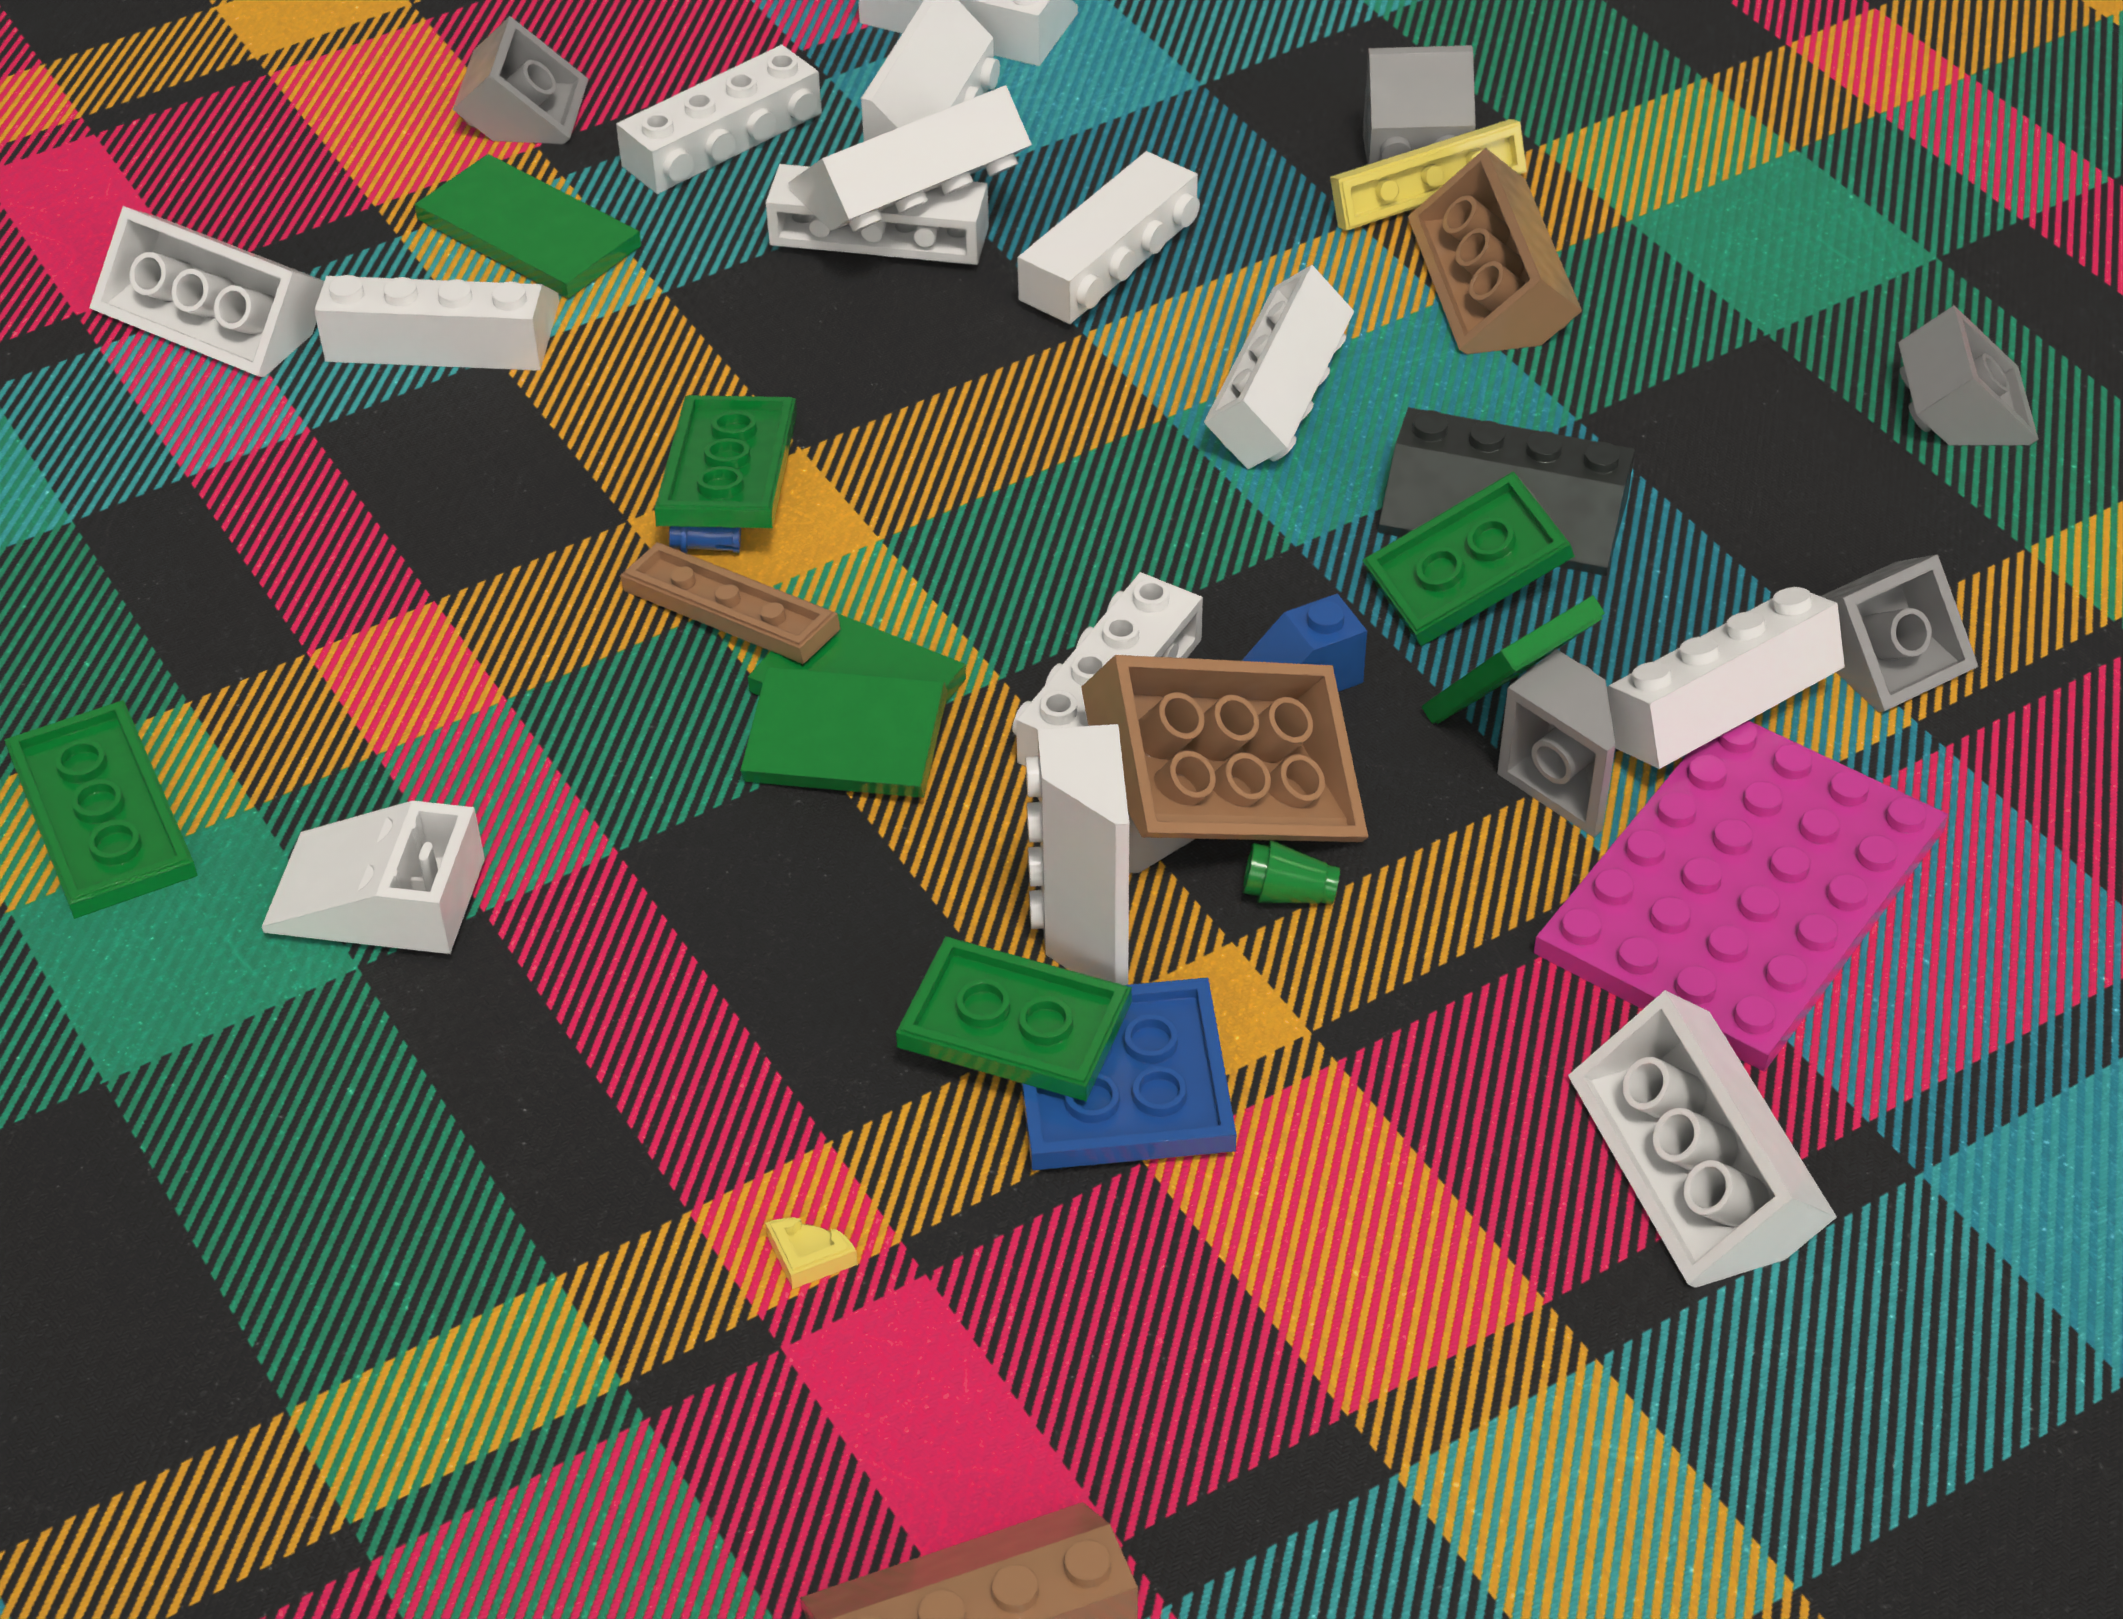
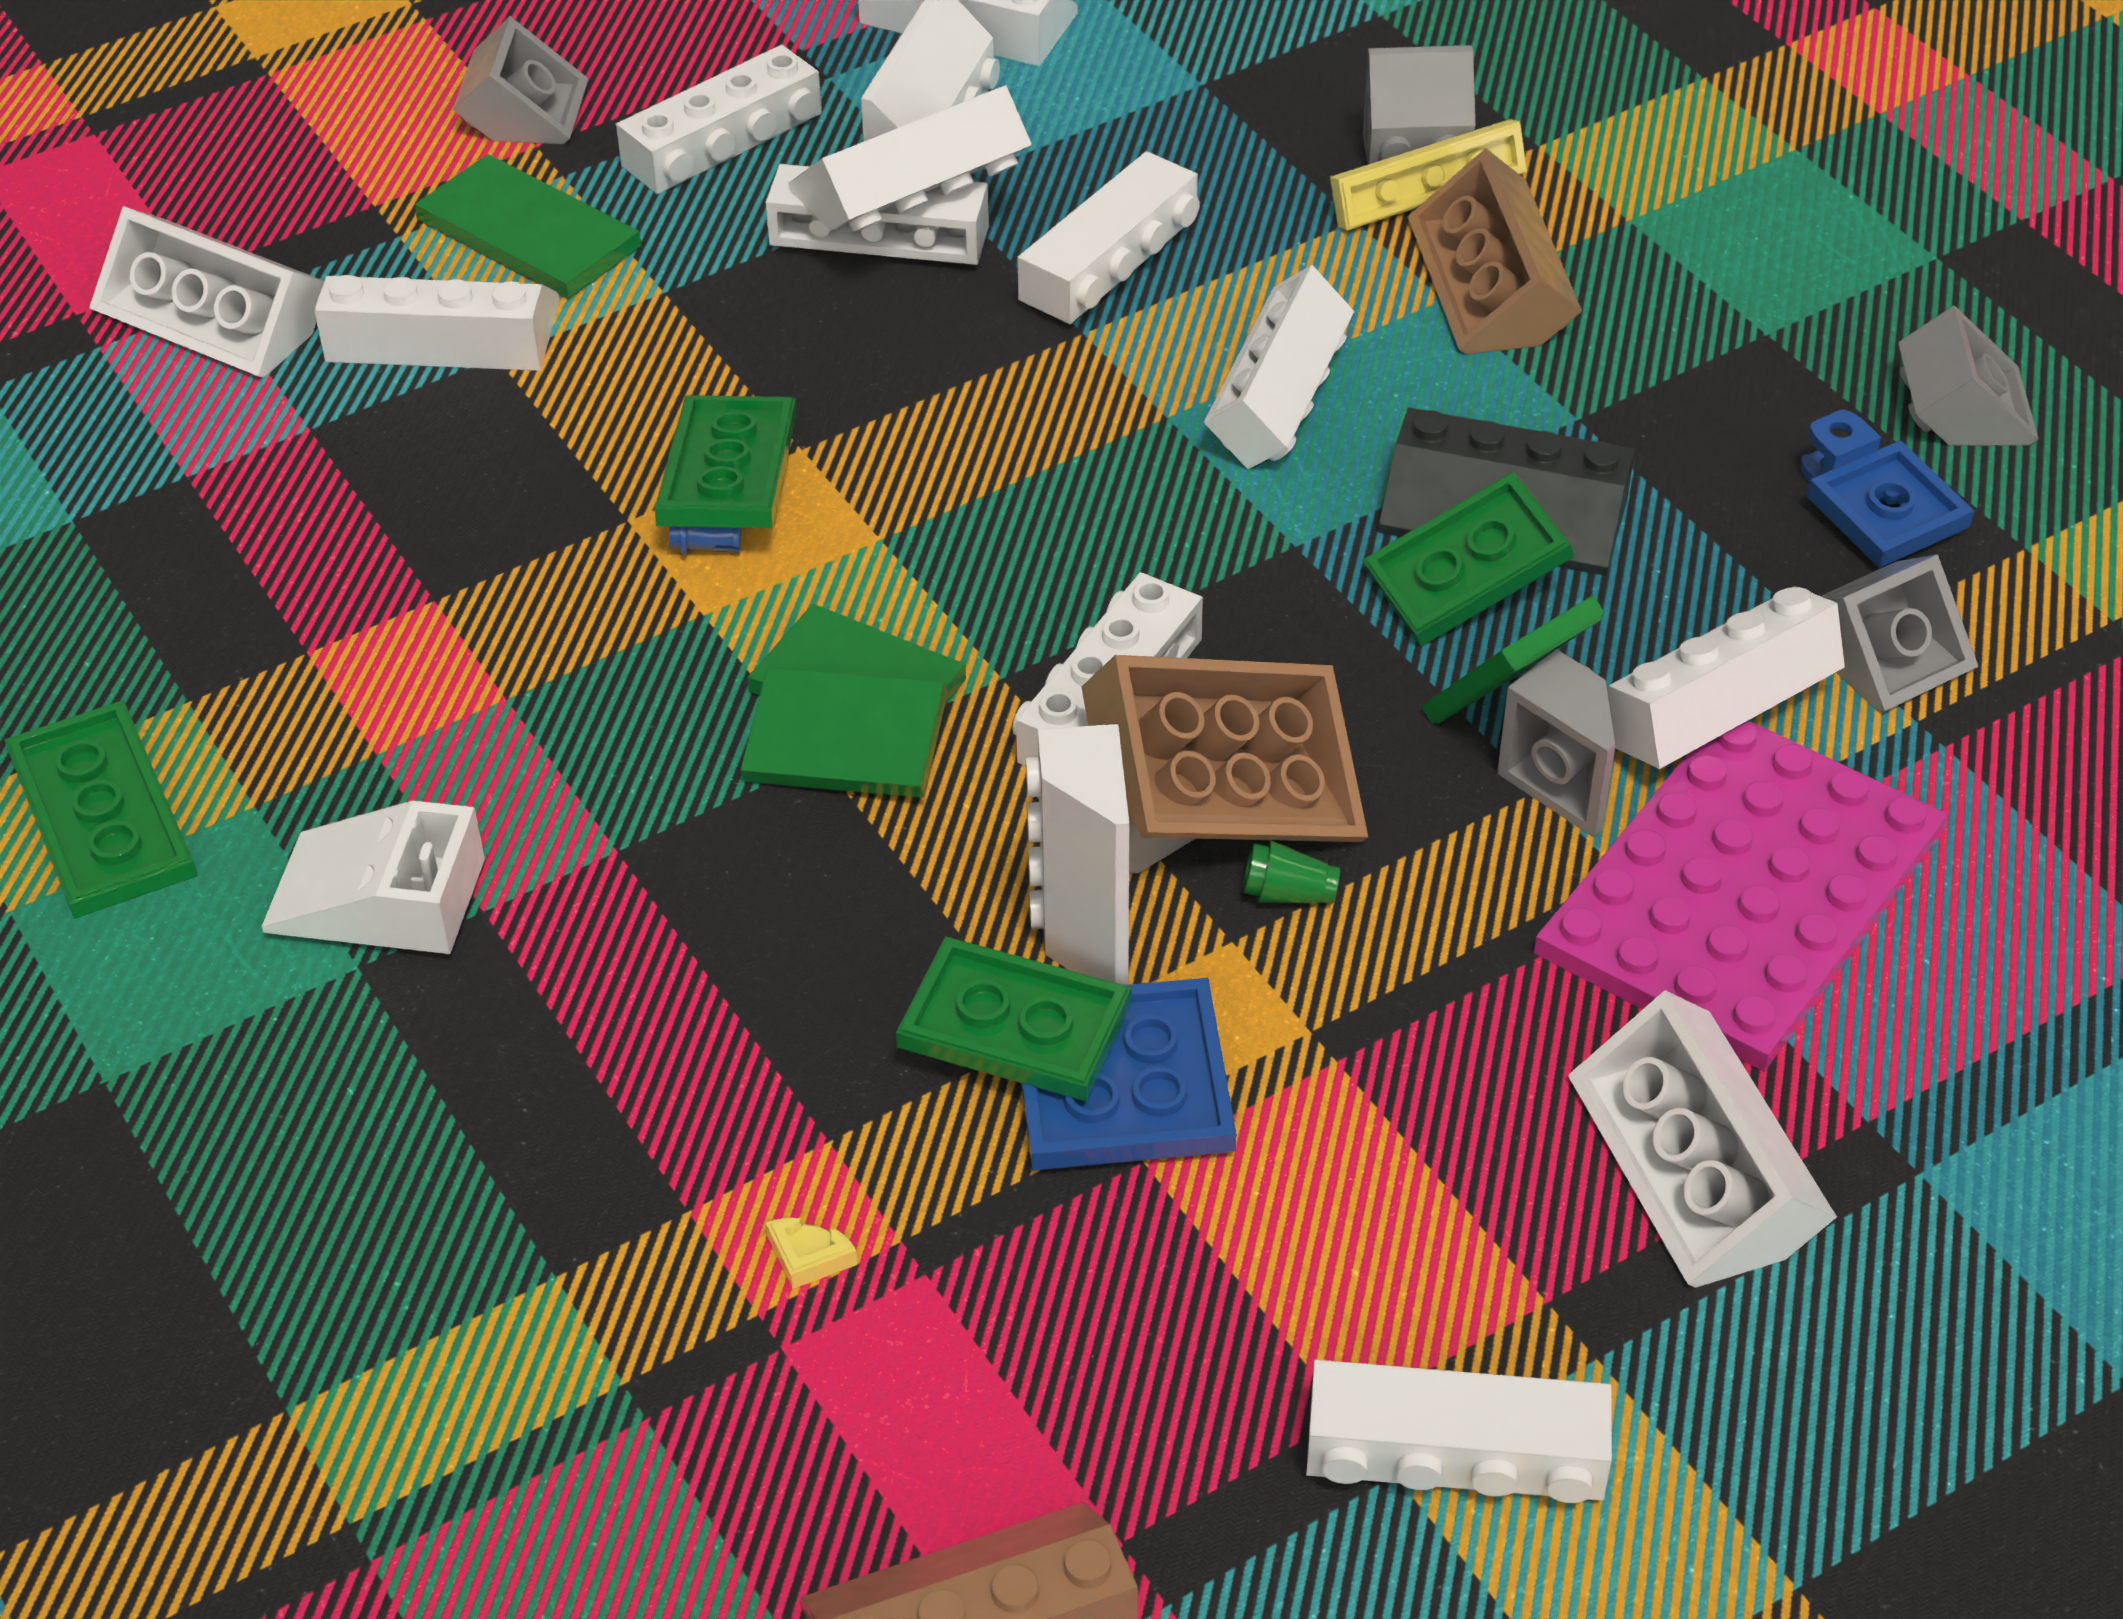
medium nougat tile [620,542,841,664] -> none
blue slope [1242,593,1367,692] -> none
none -> white brick [1306,1360,1612,1503]
none -> blue plate [1800,410,1975,568]

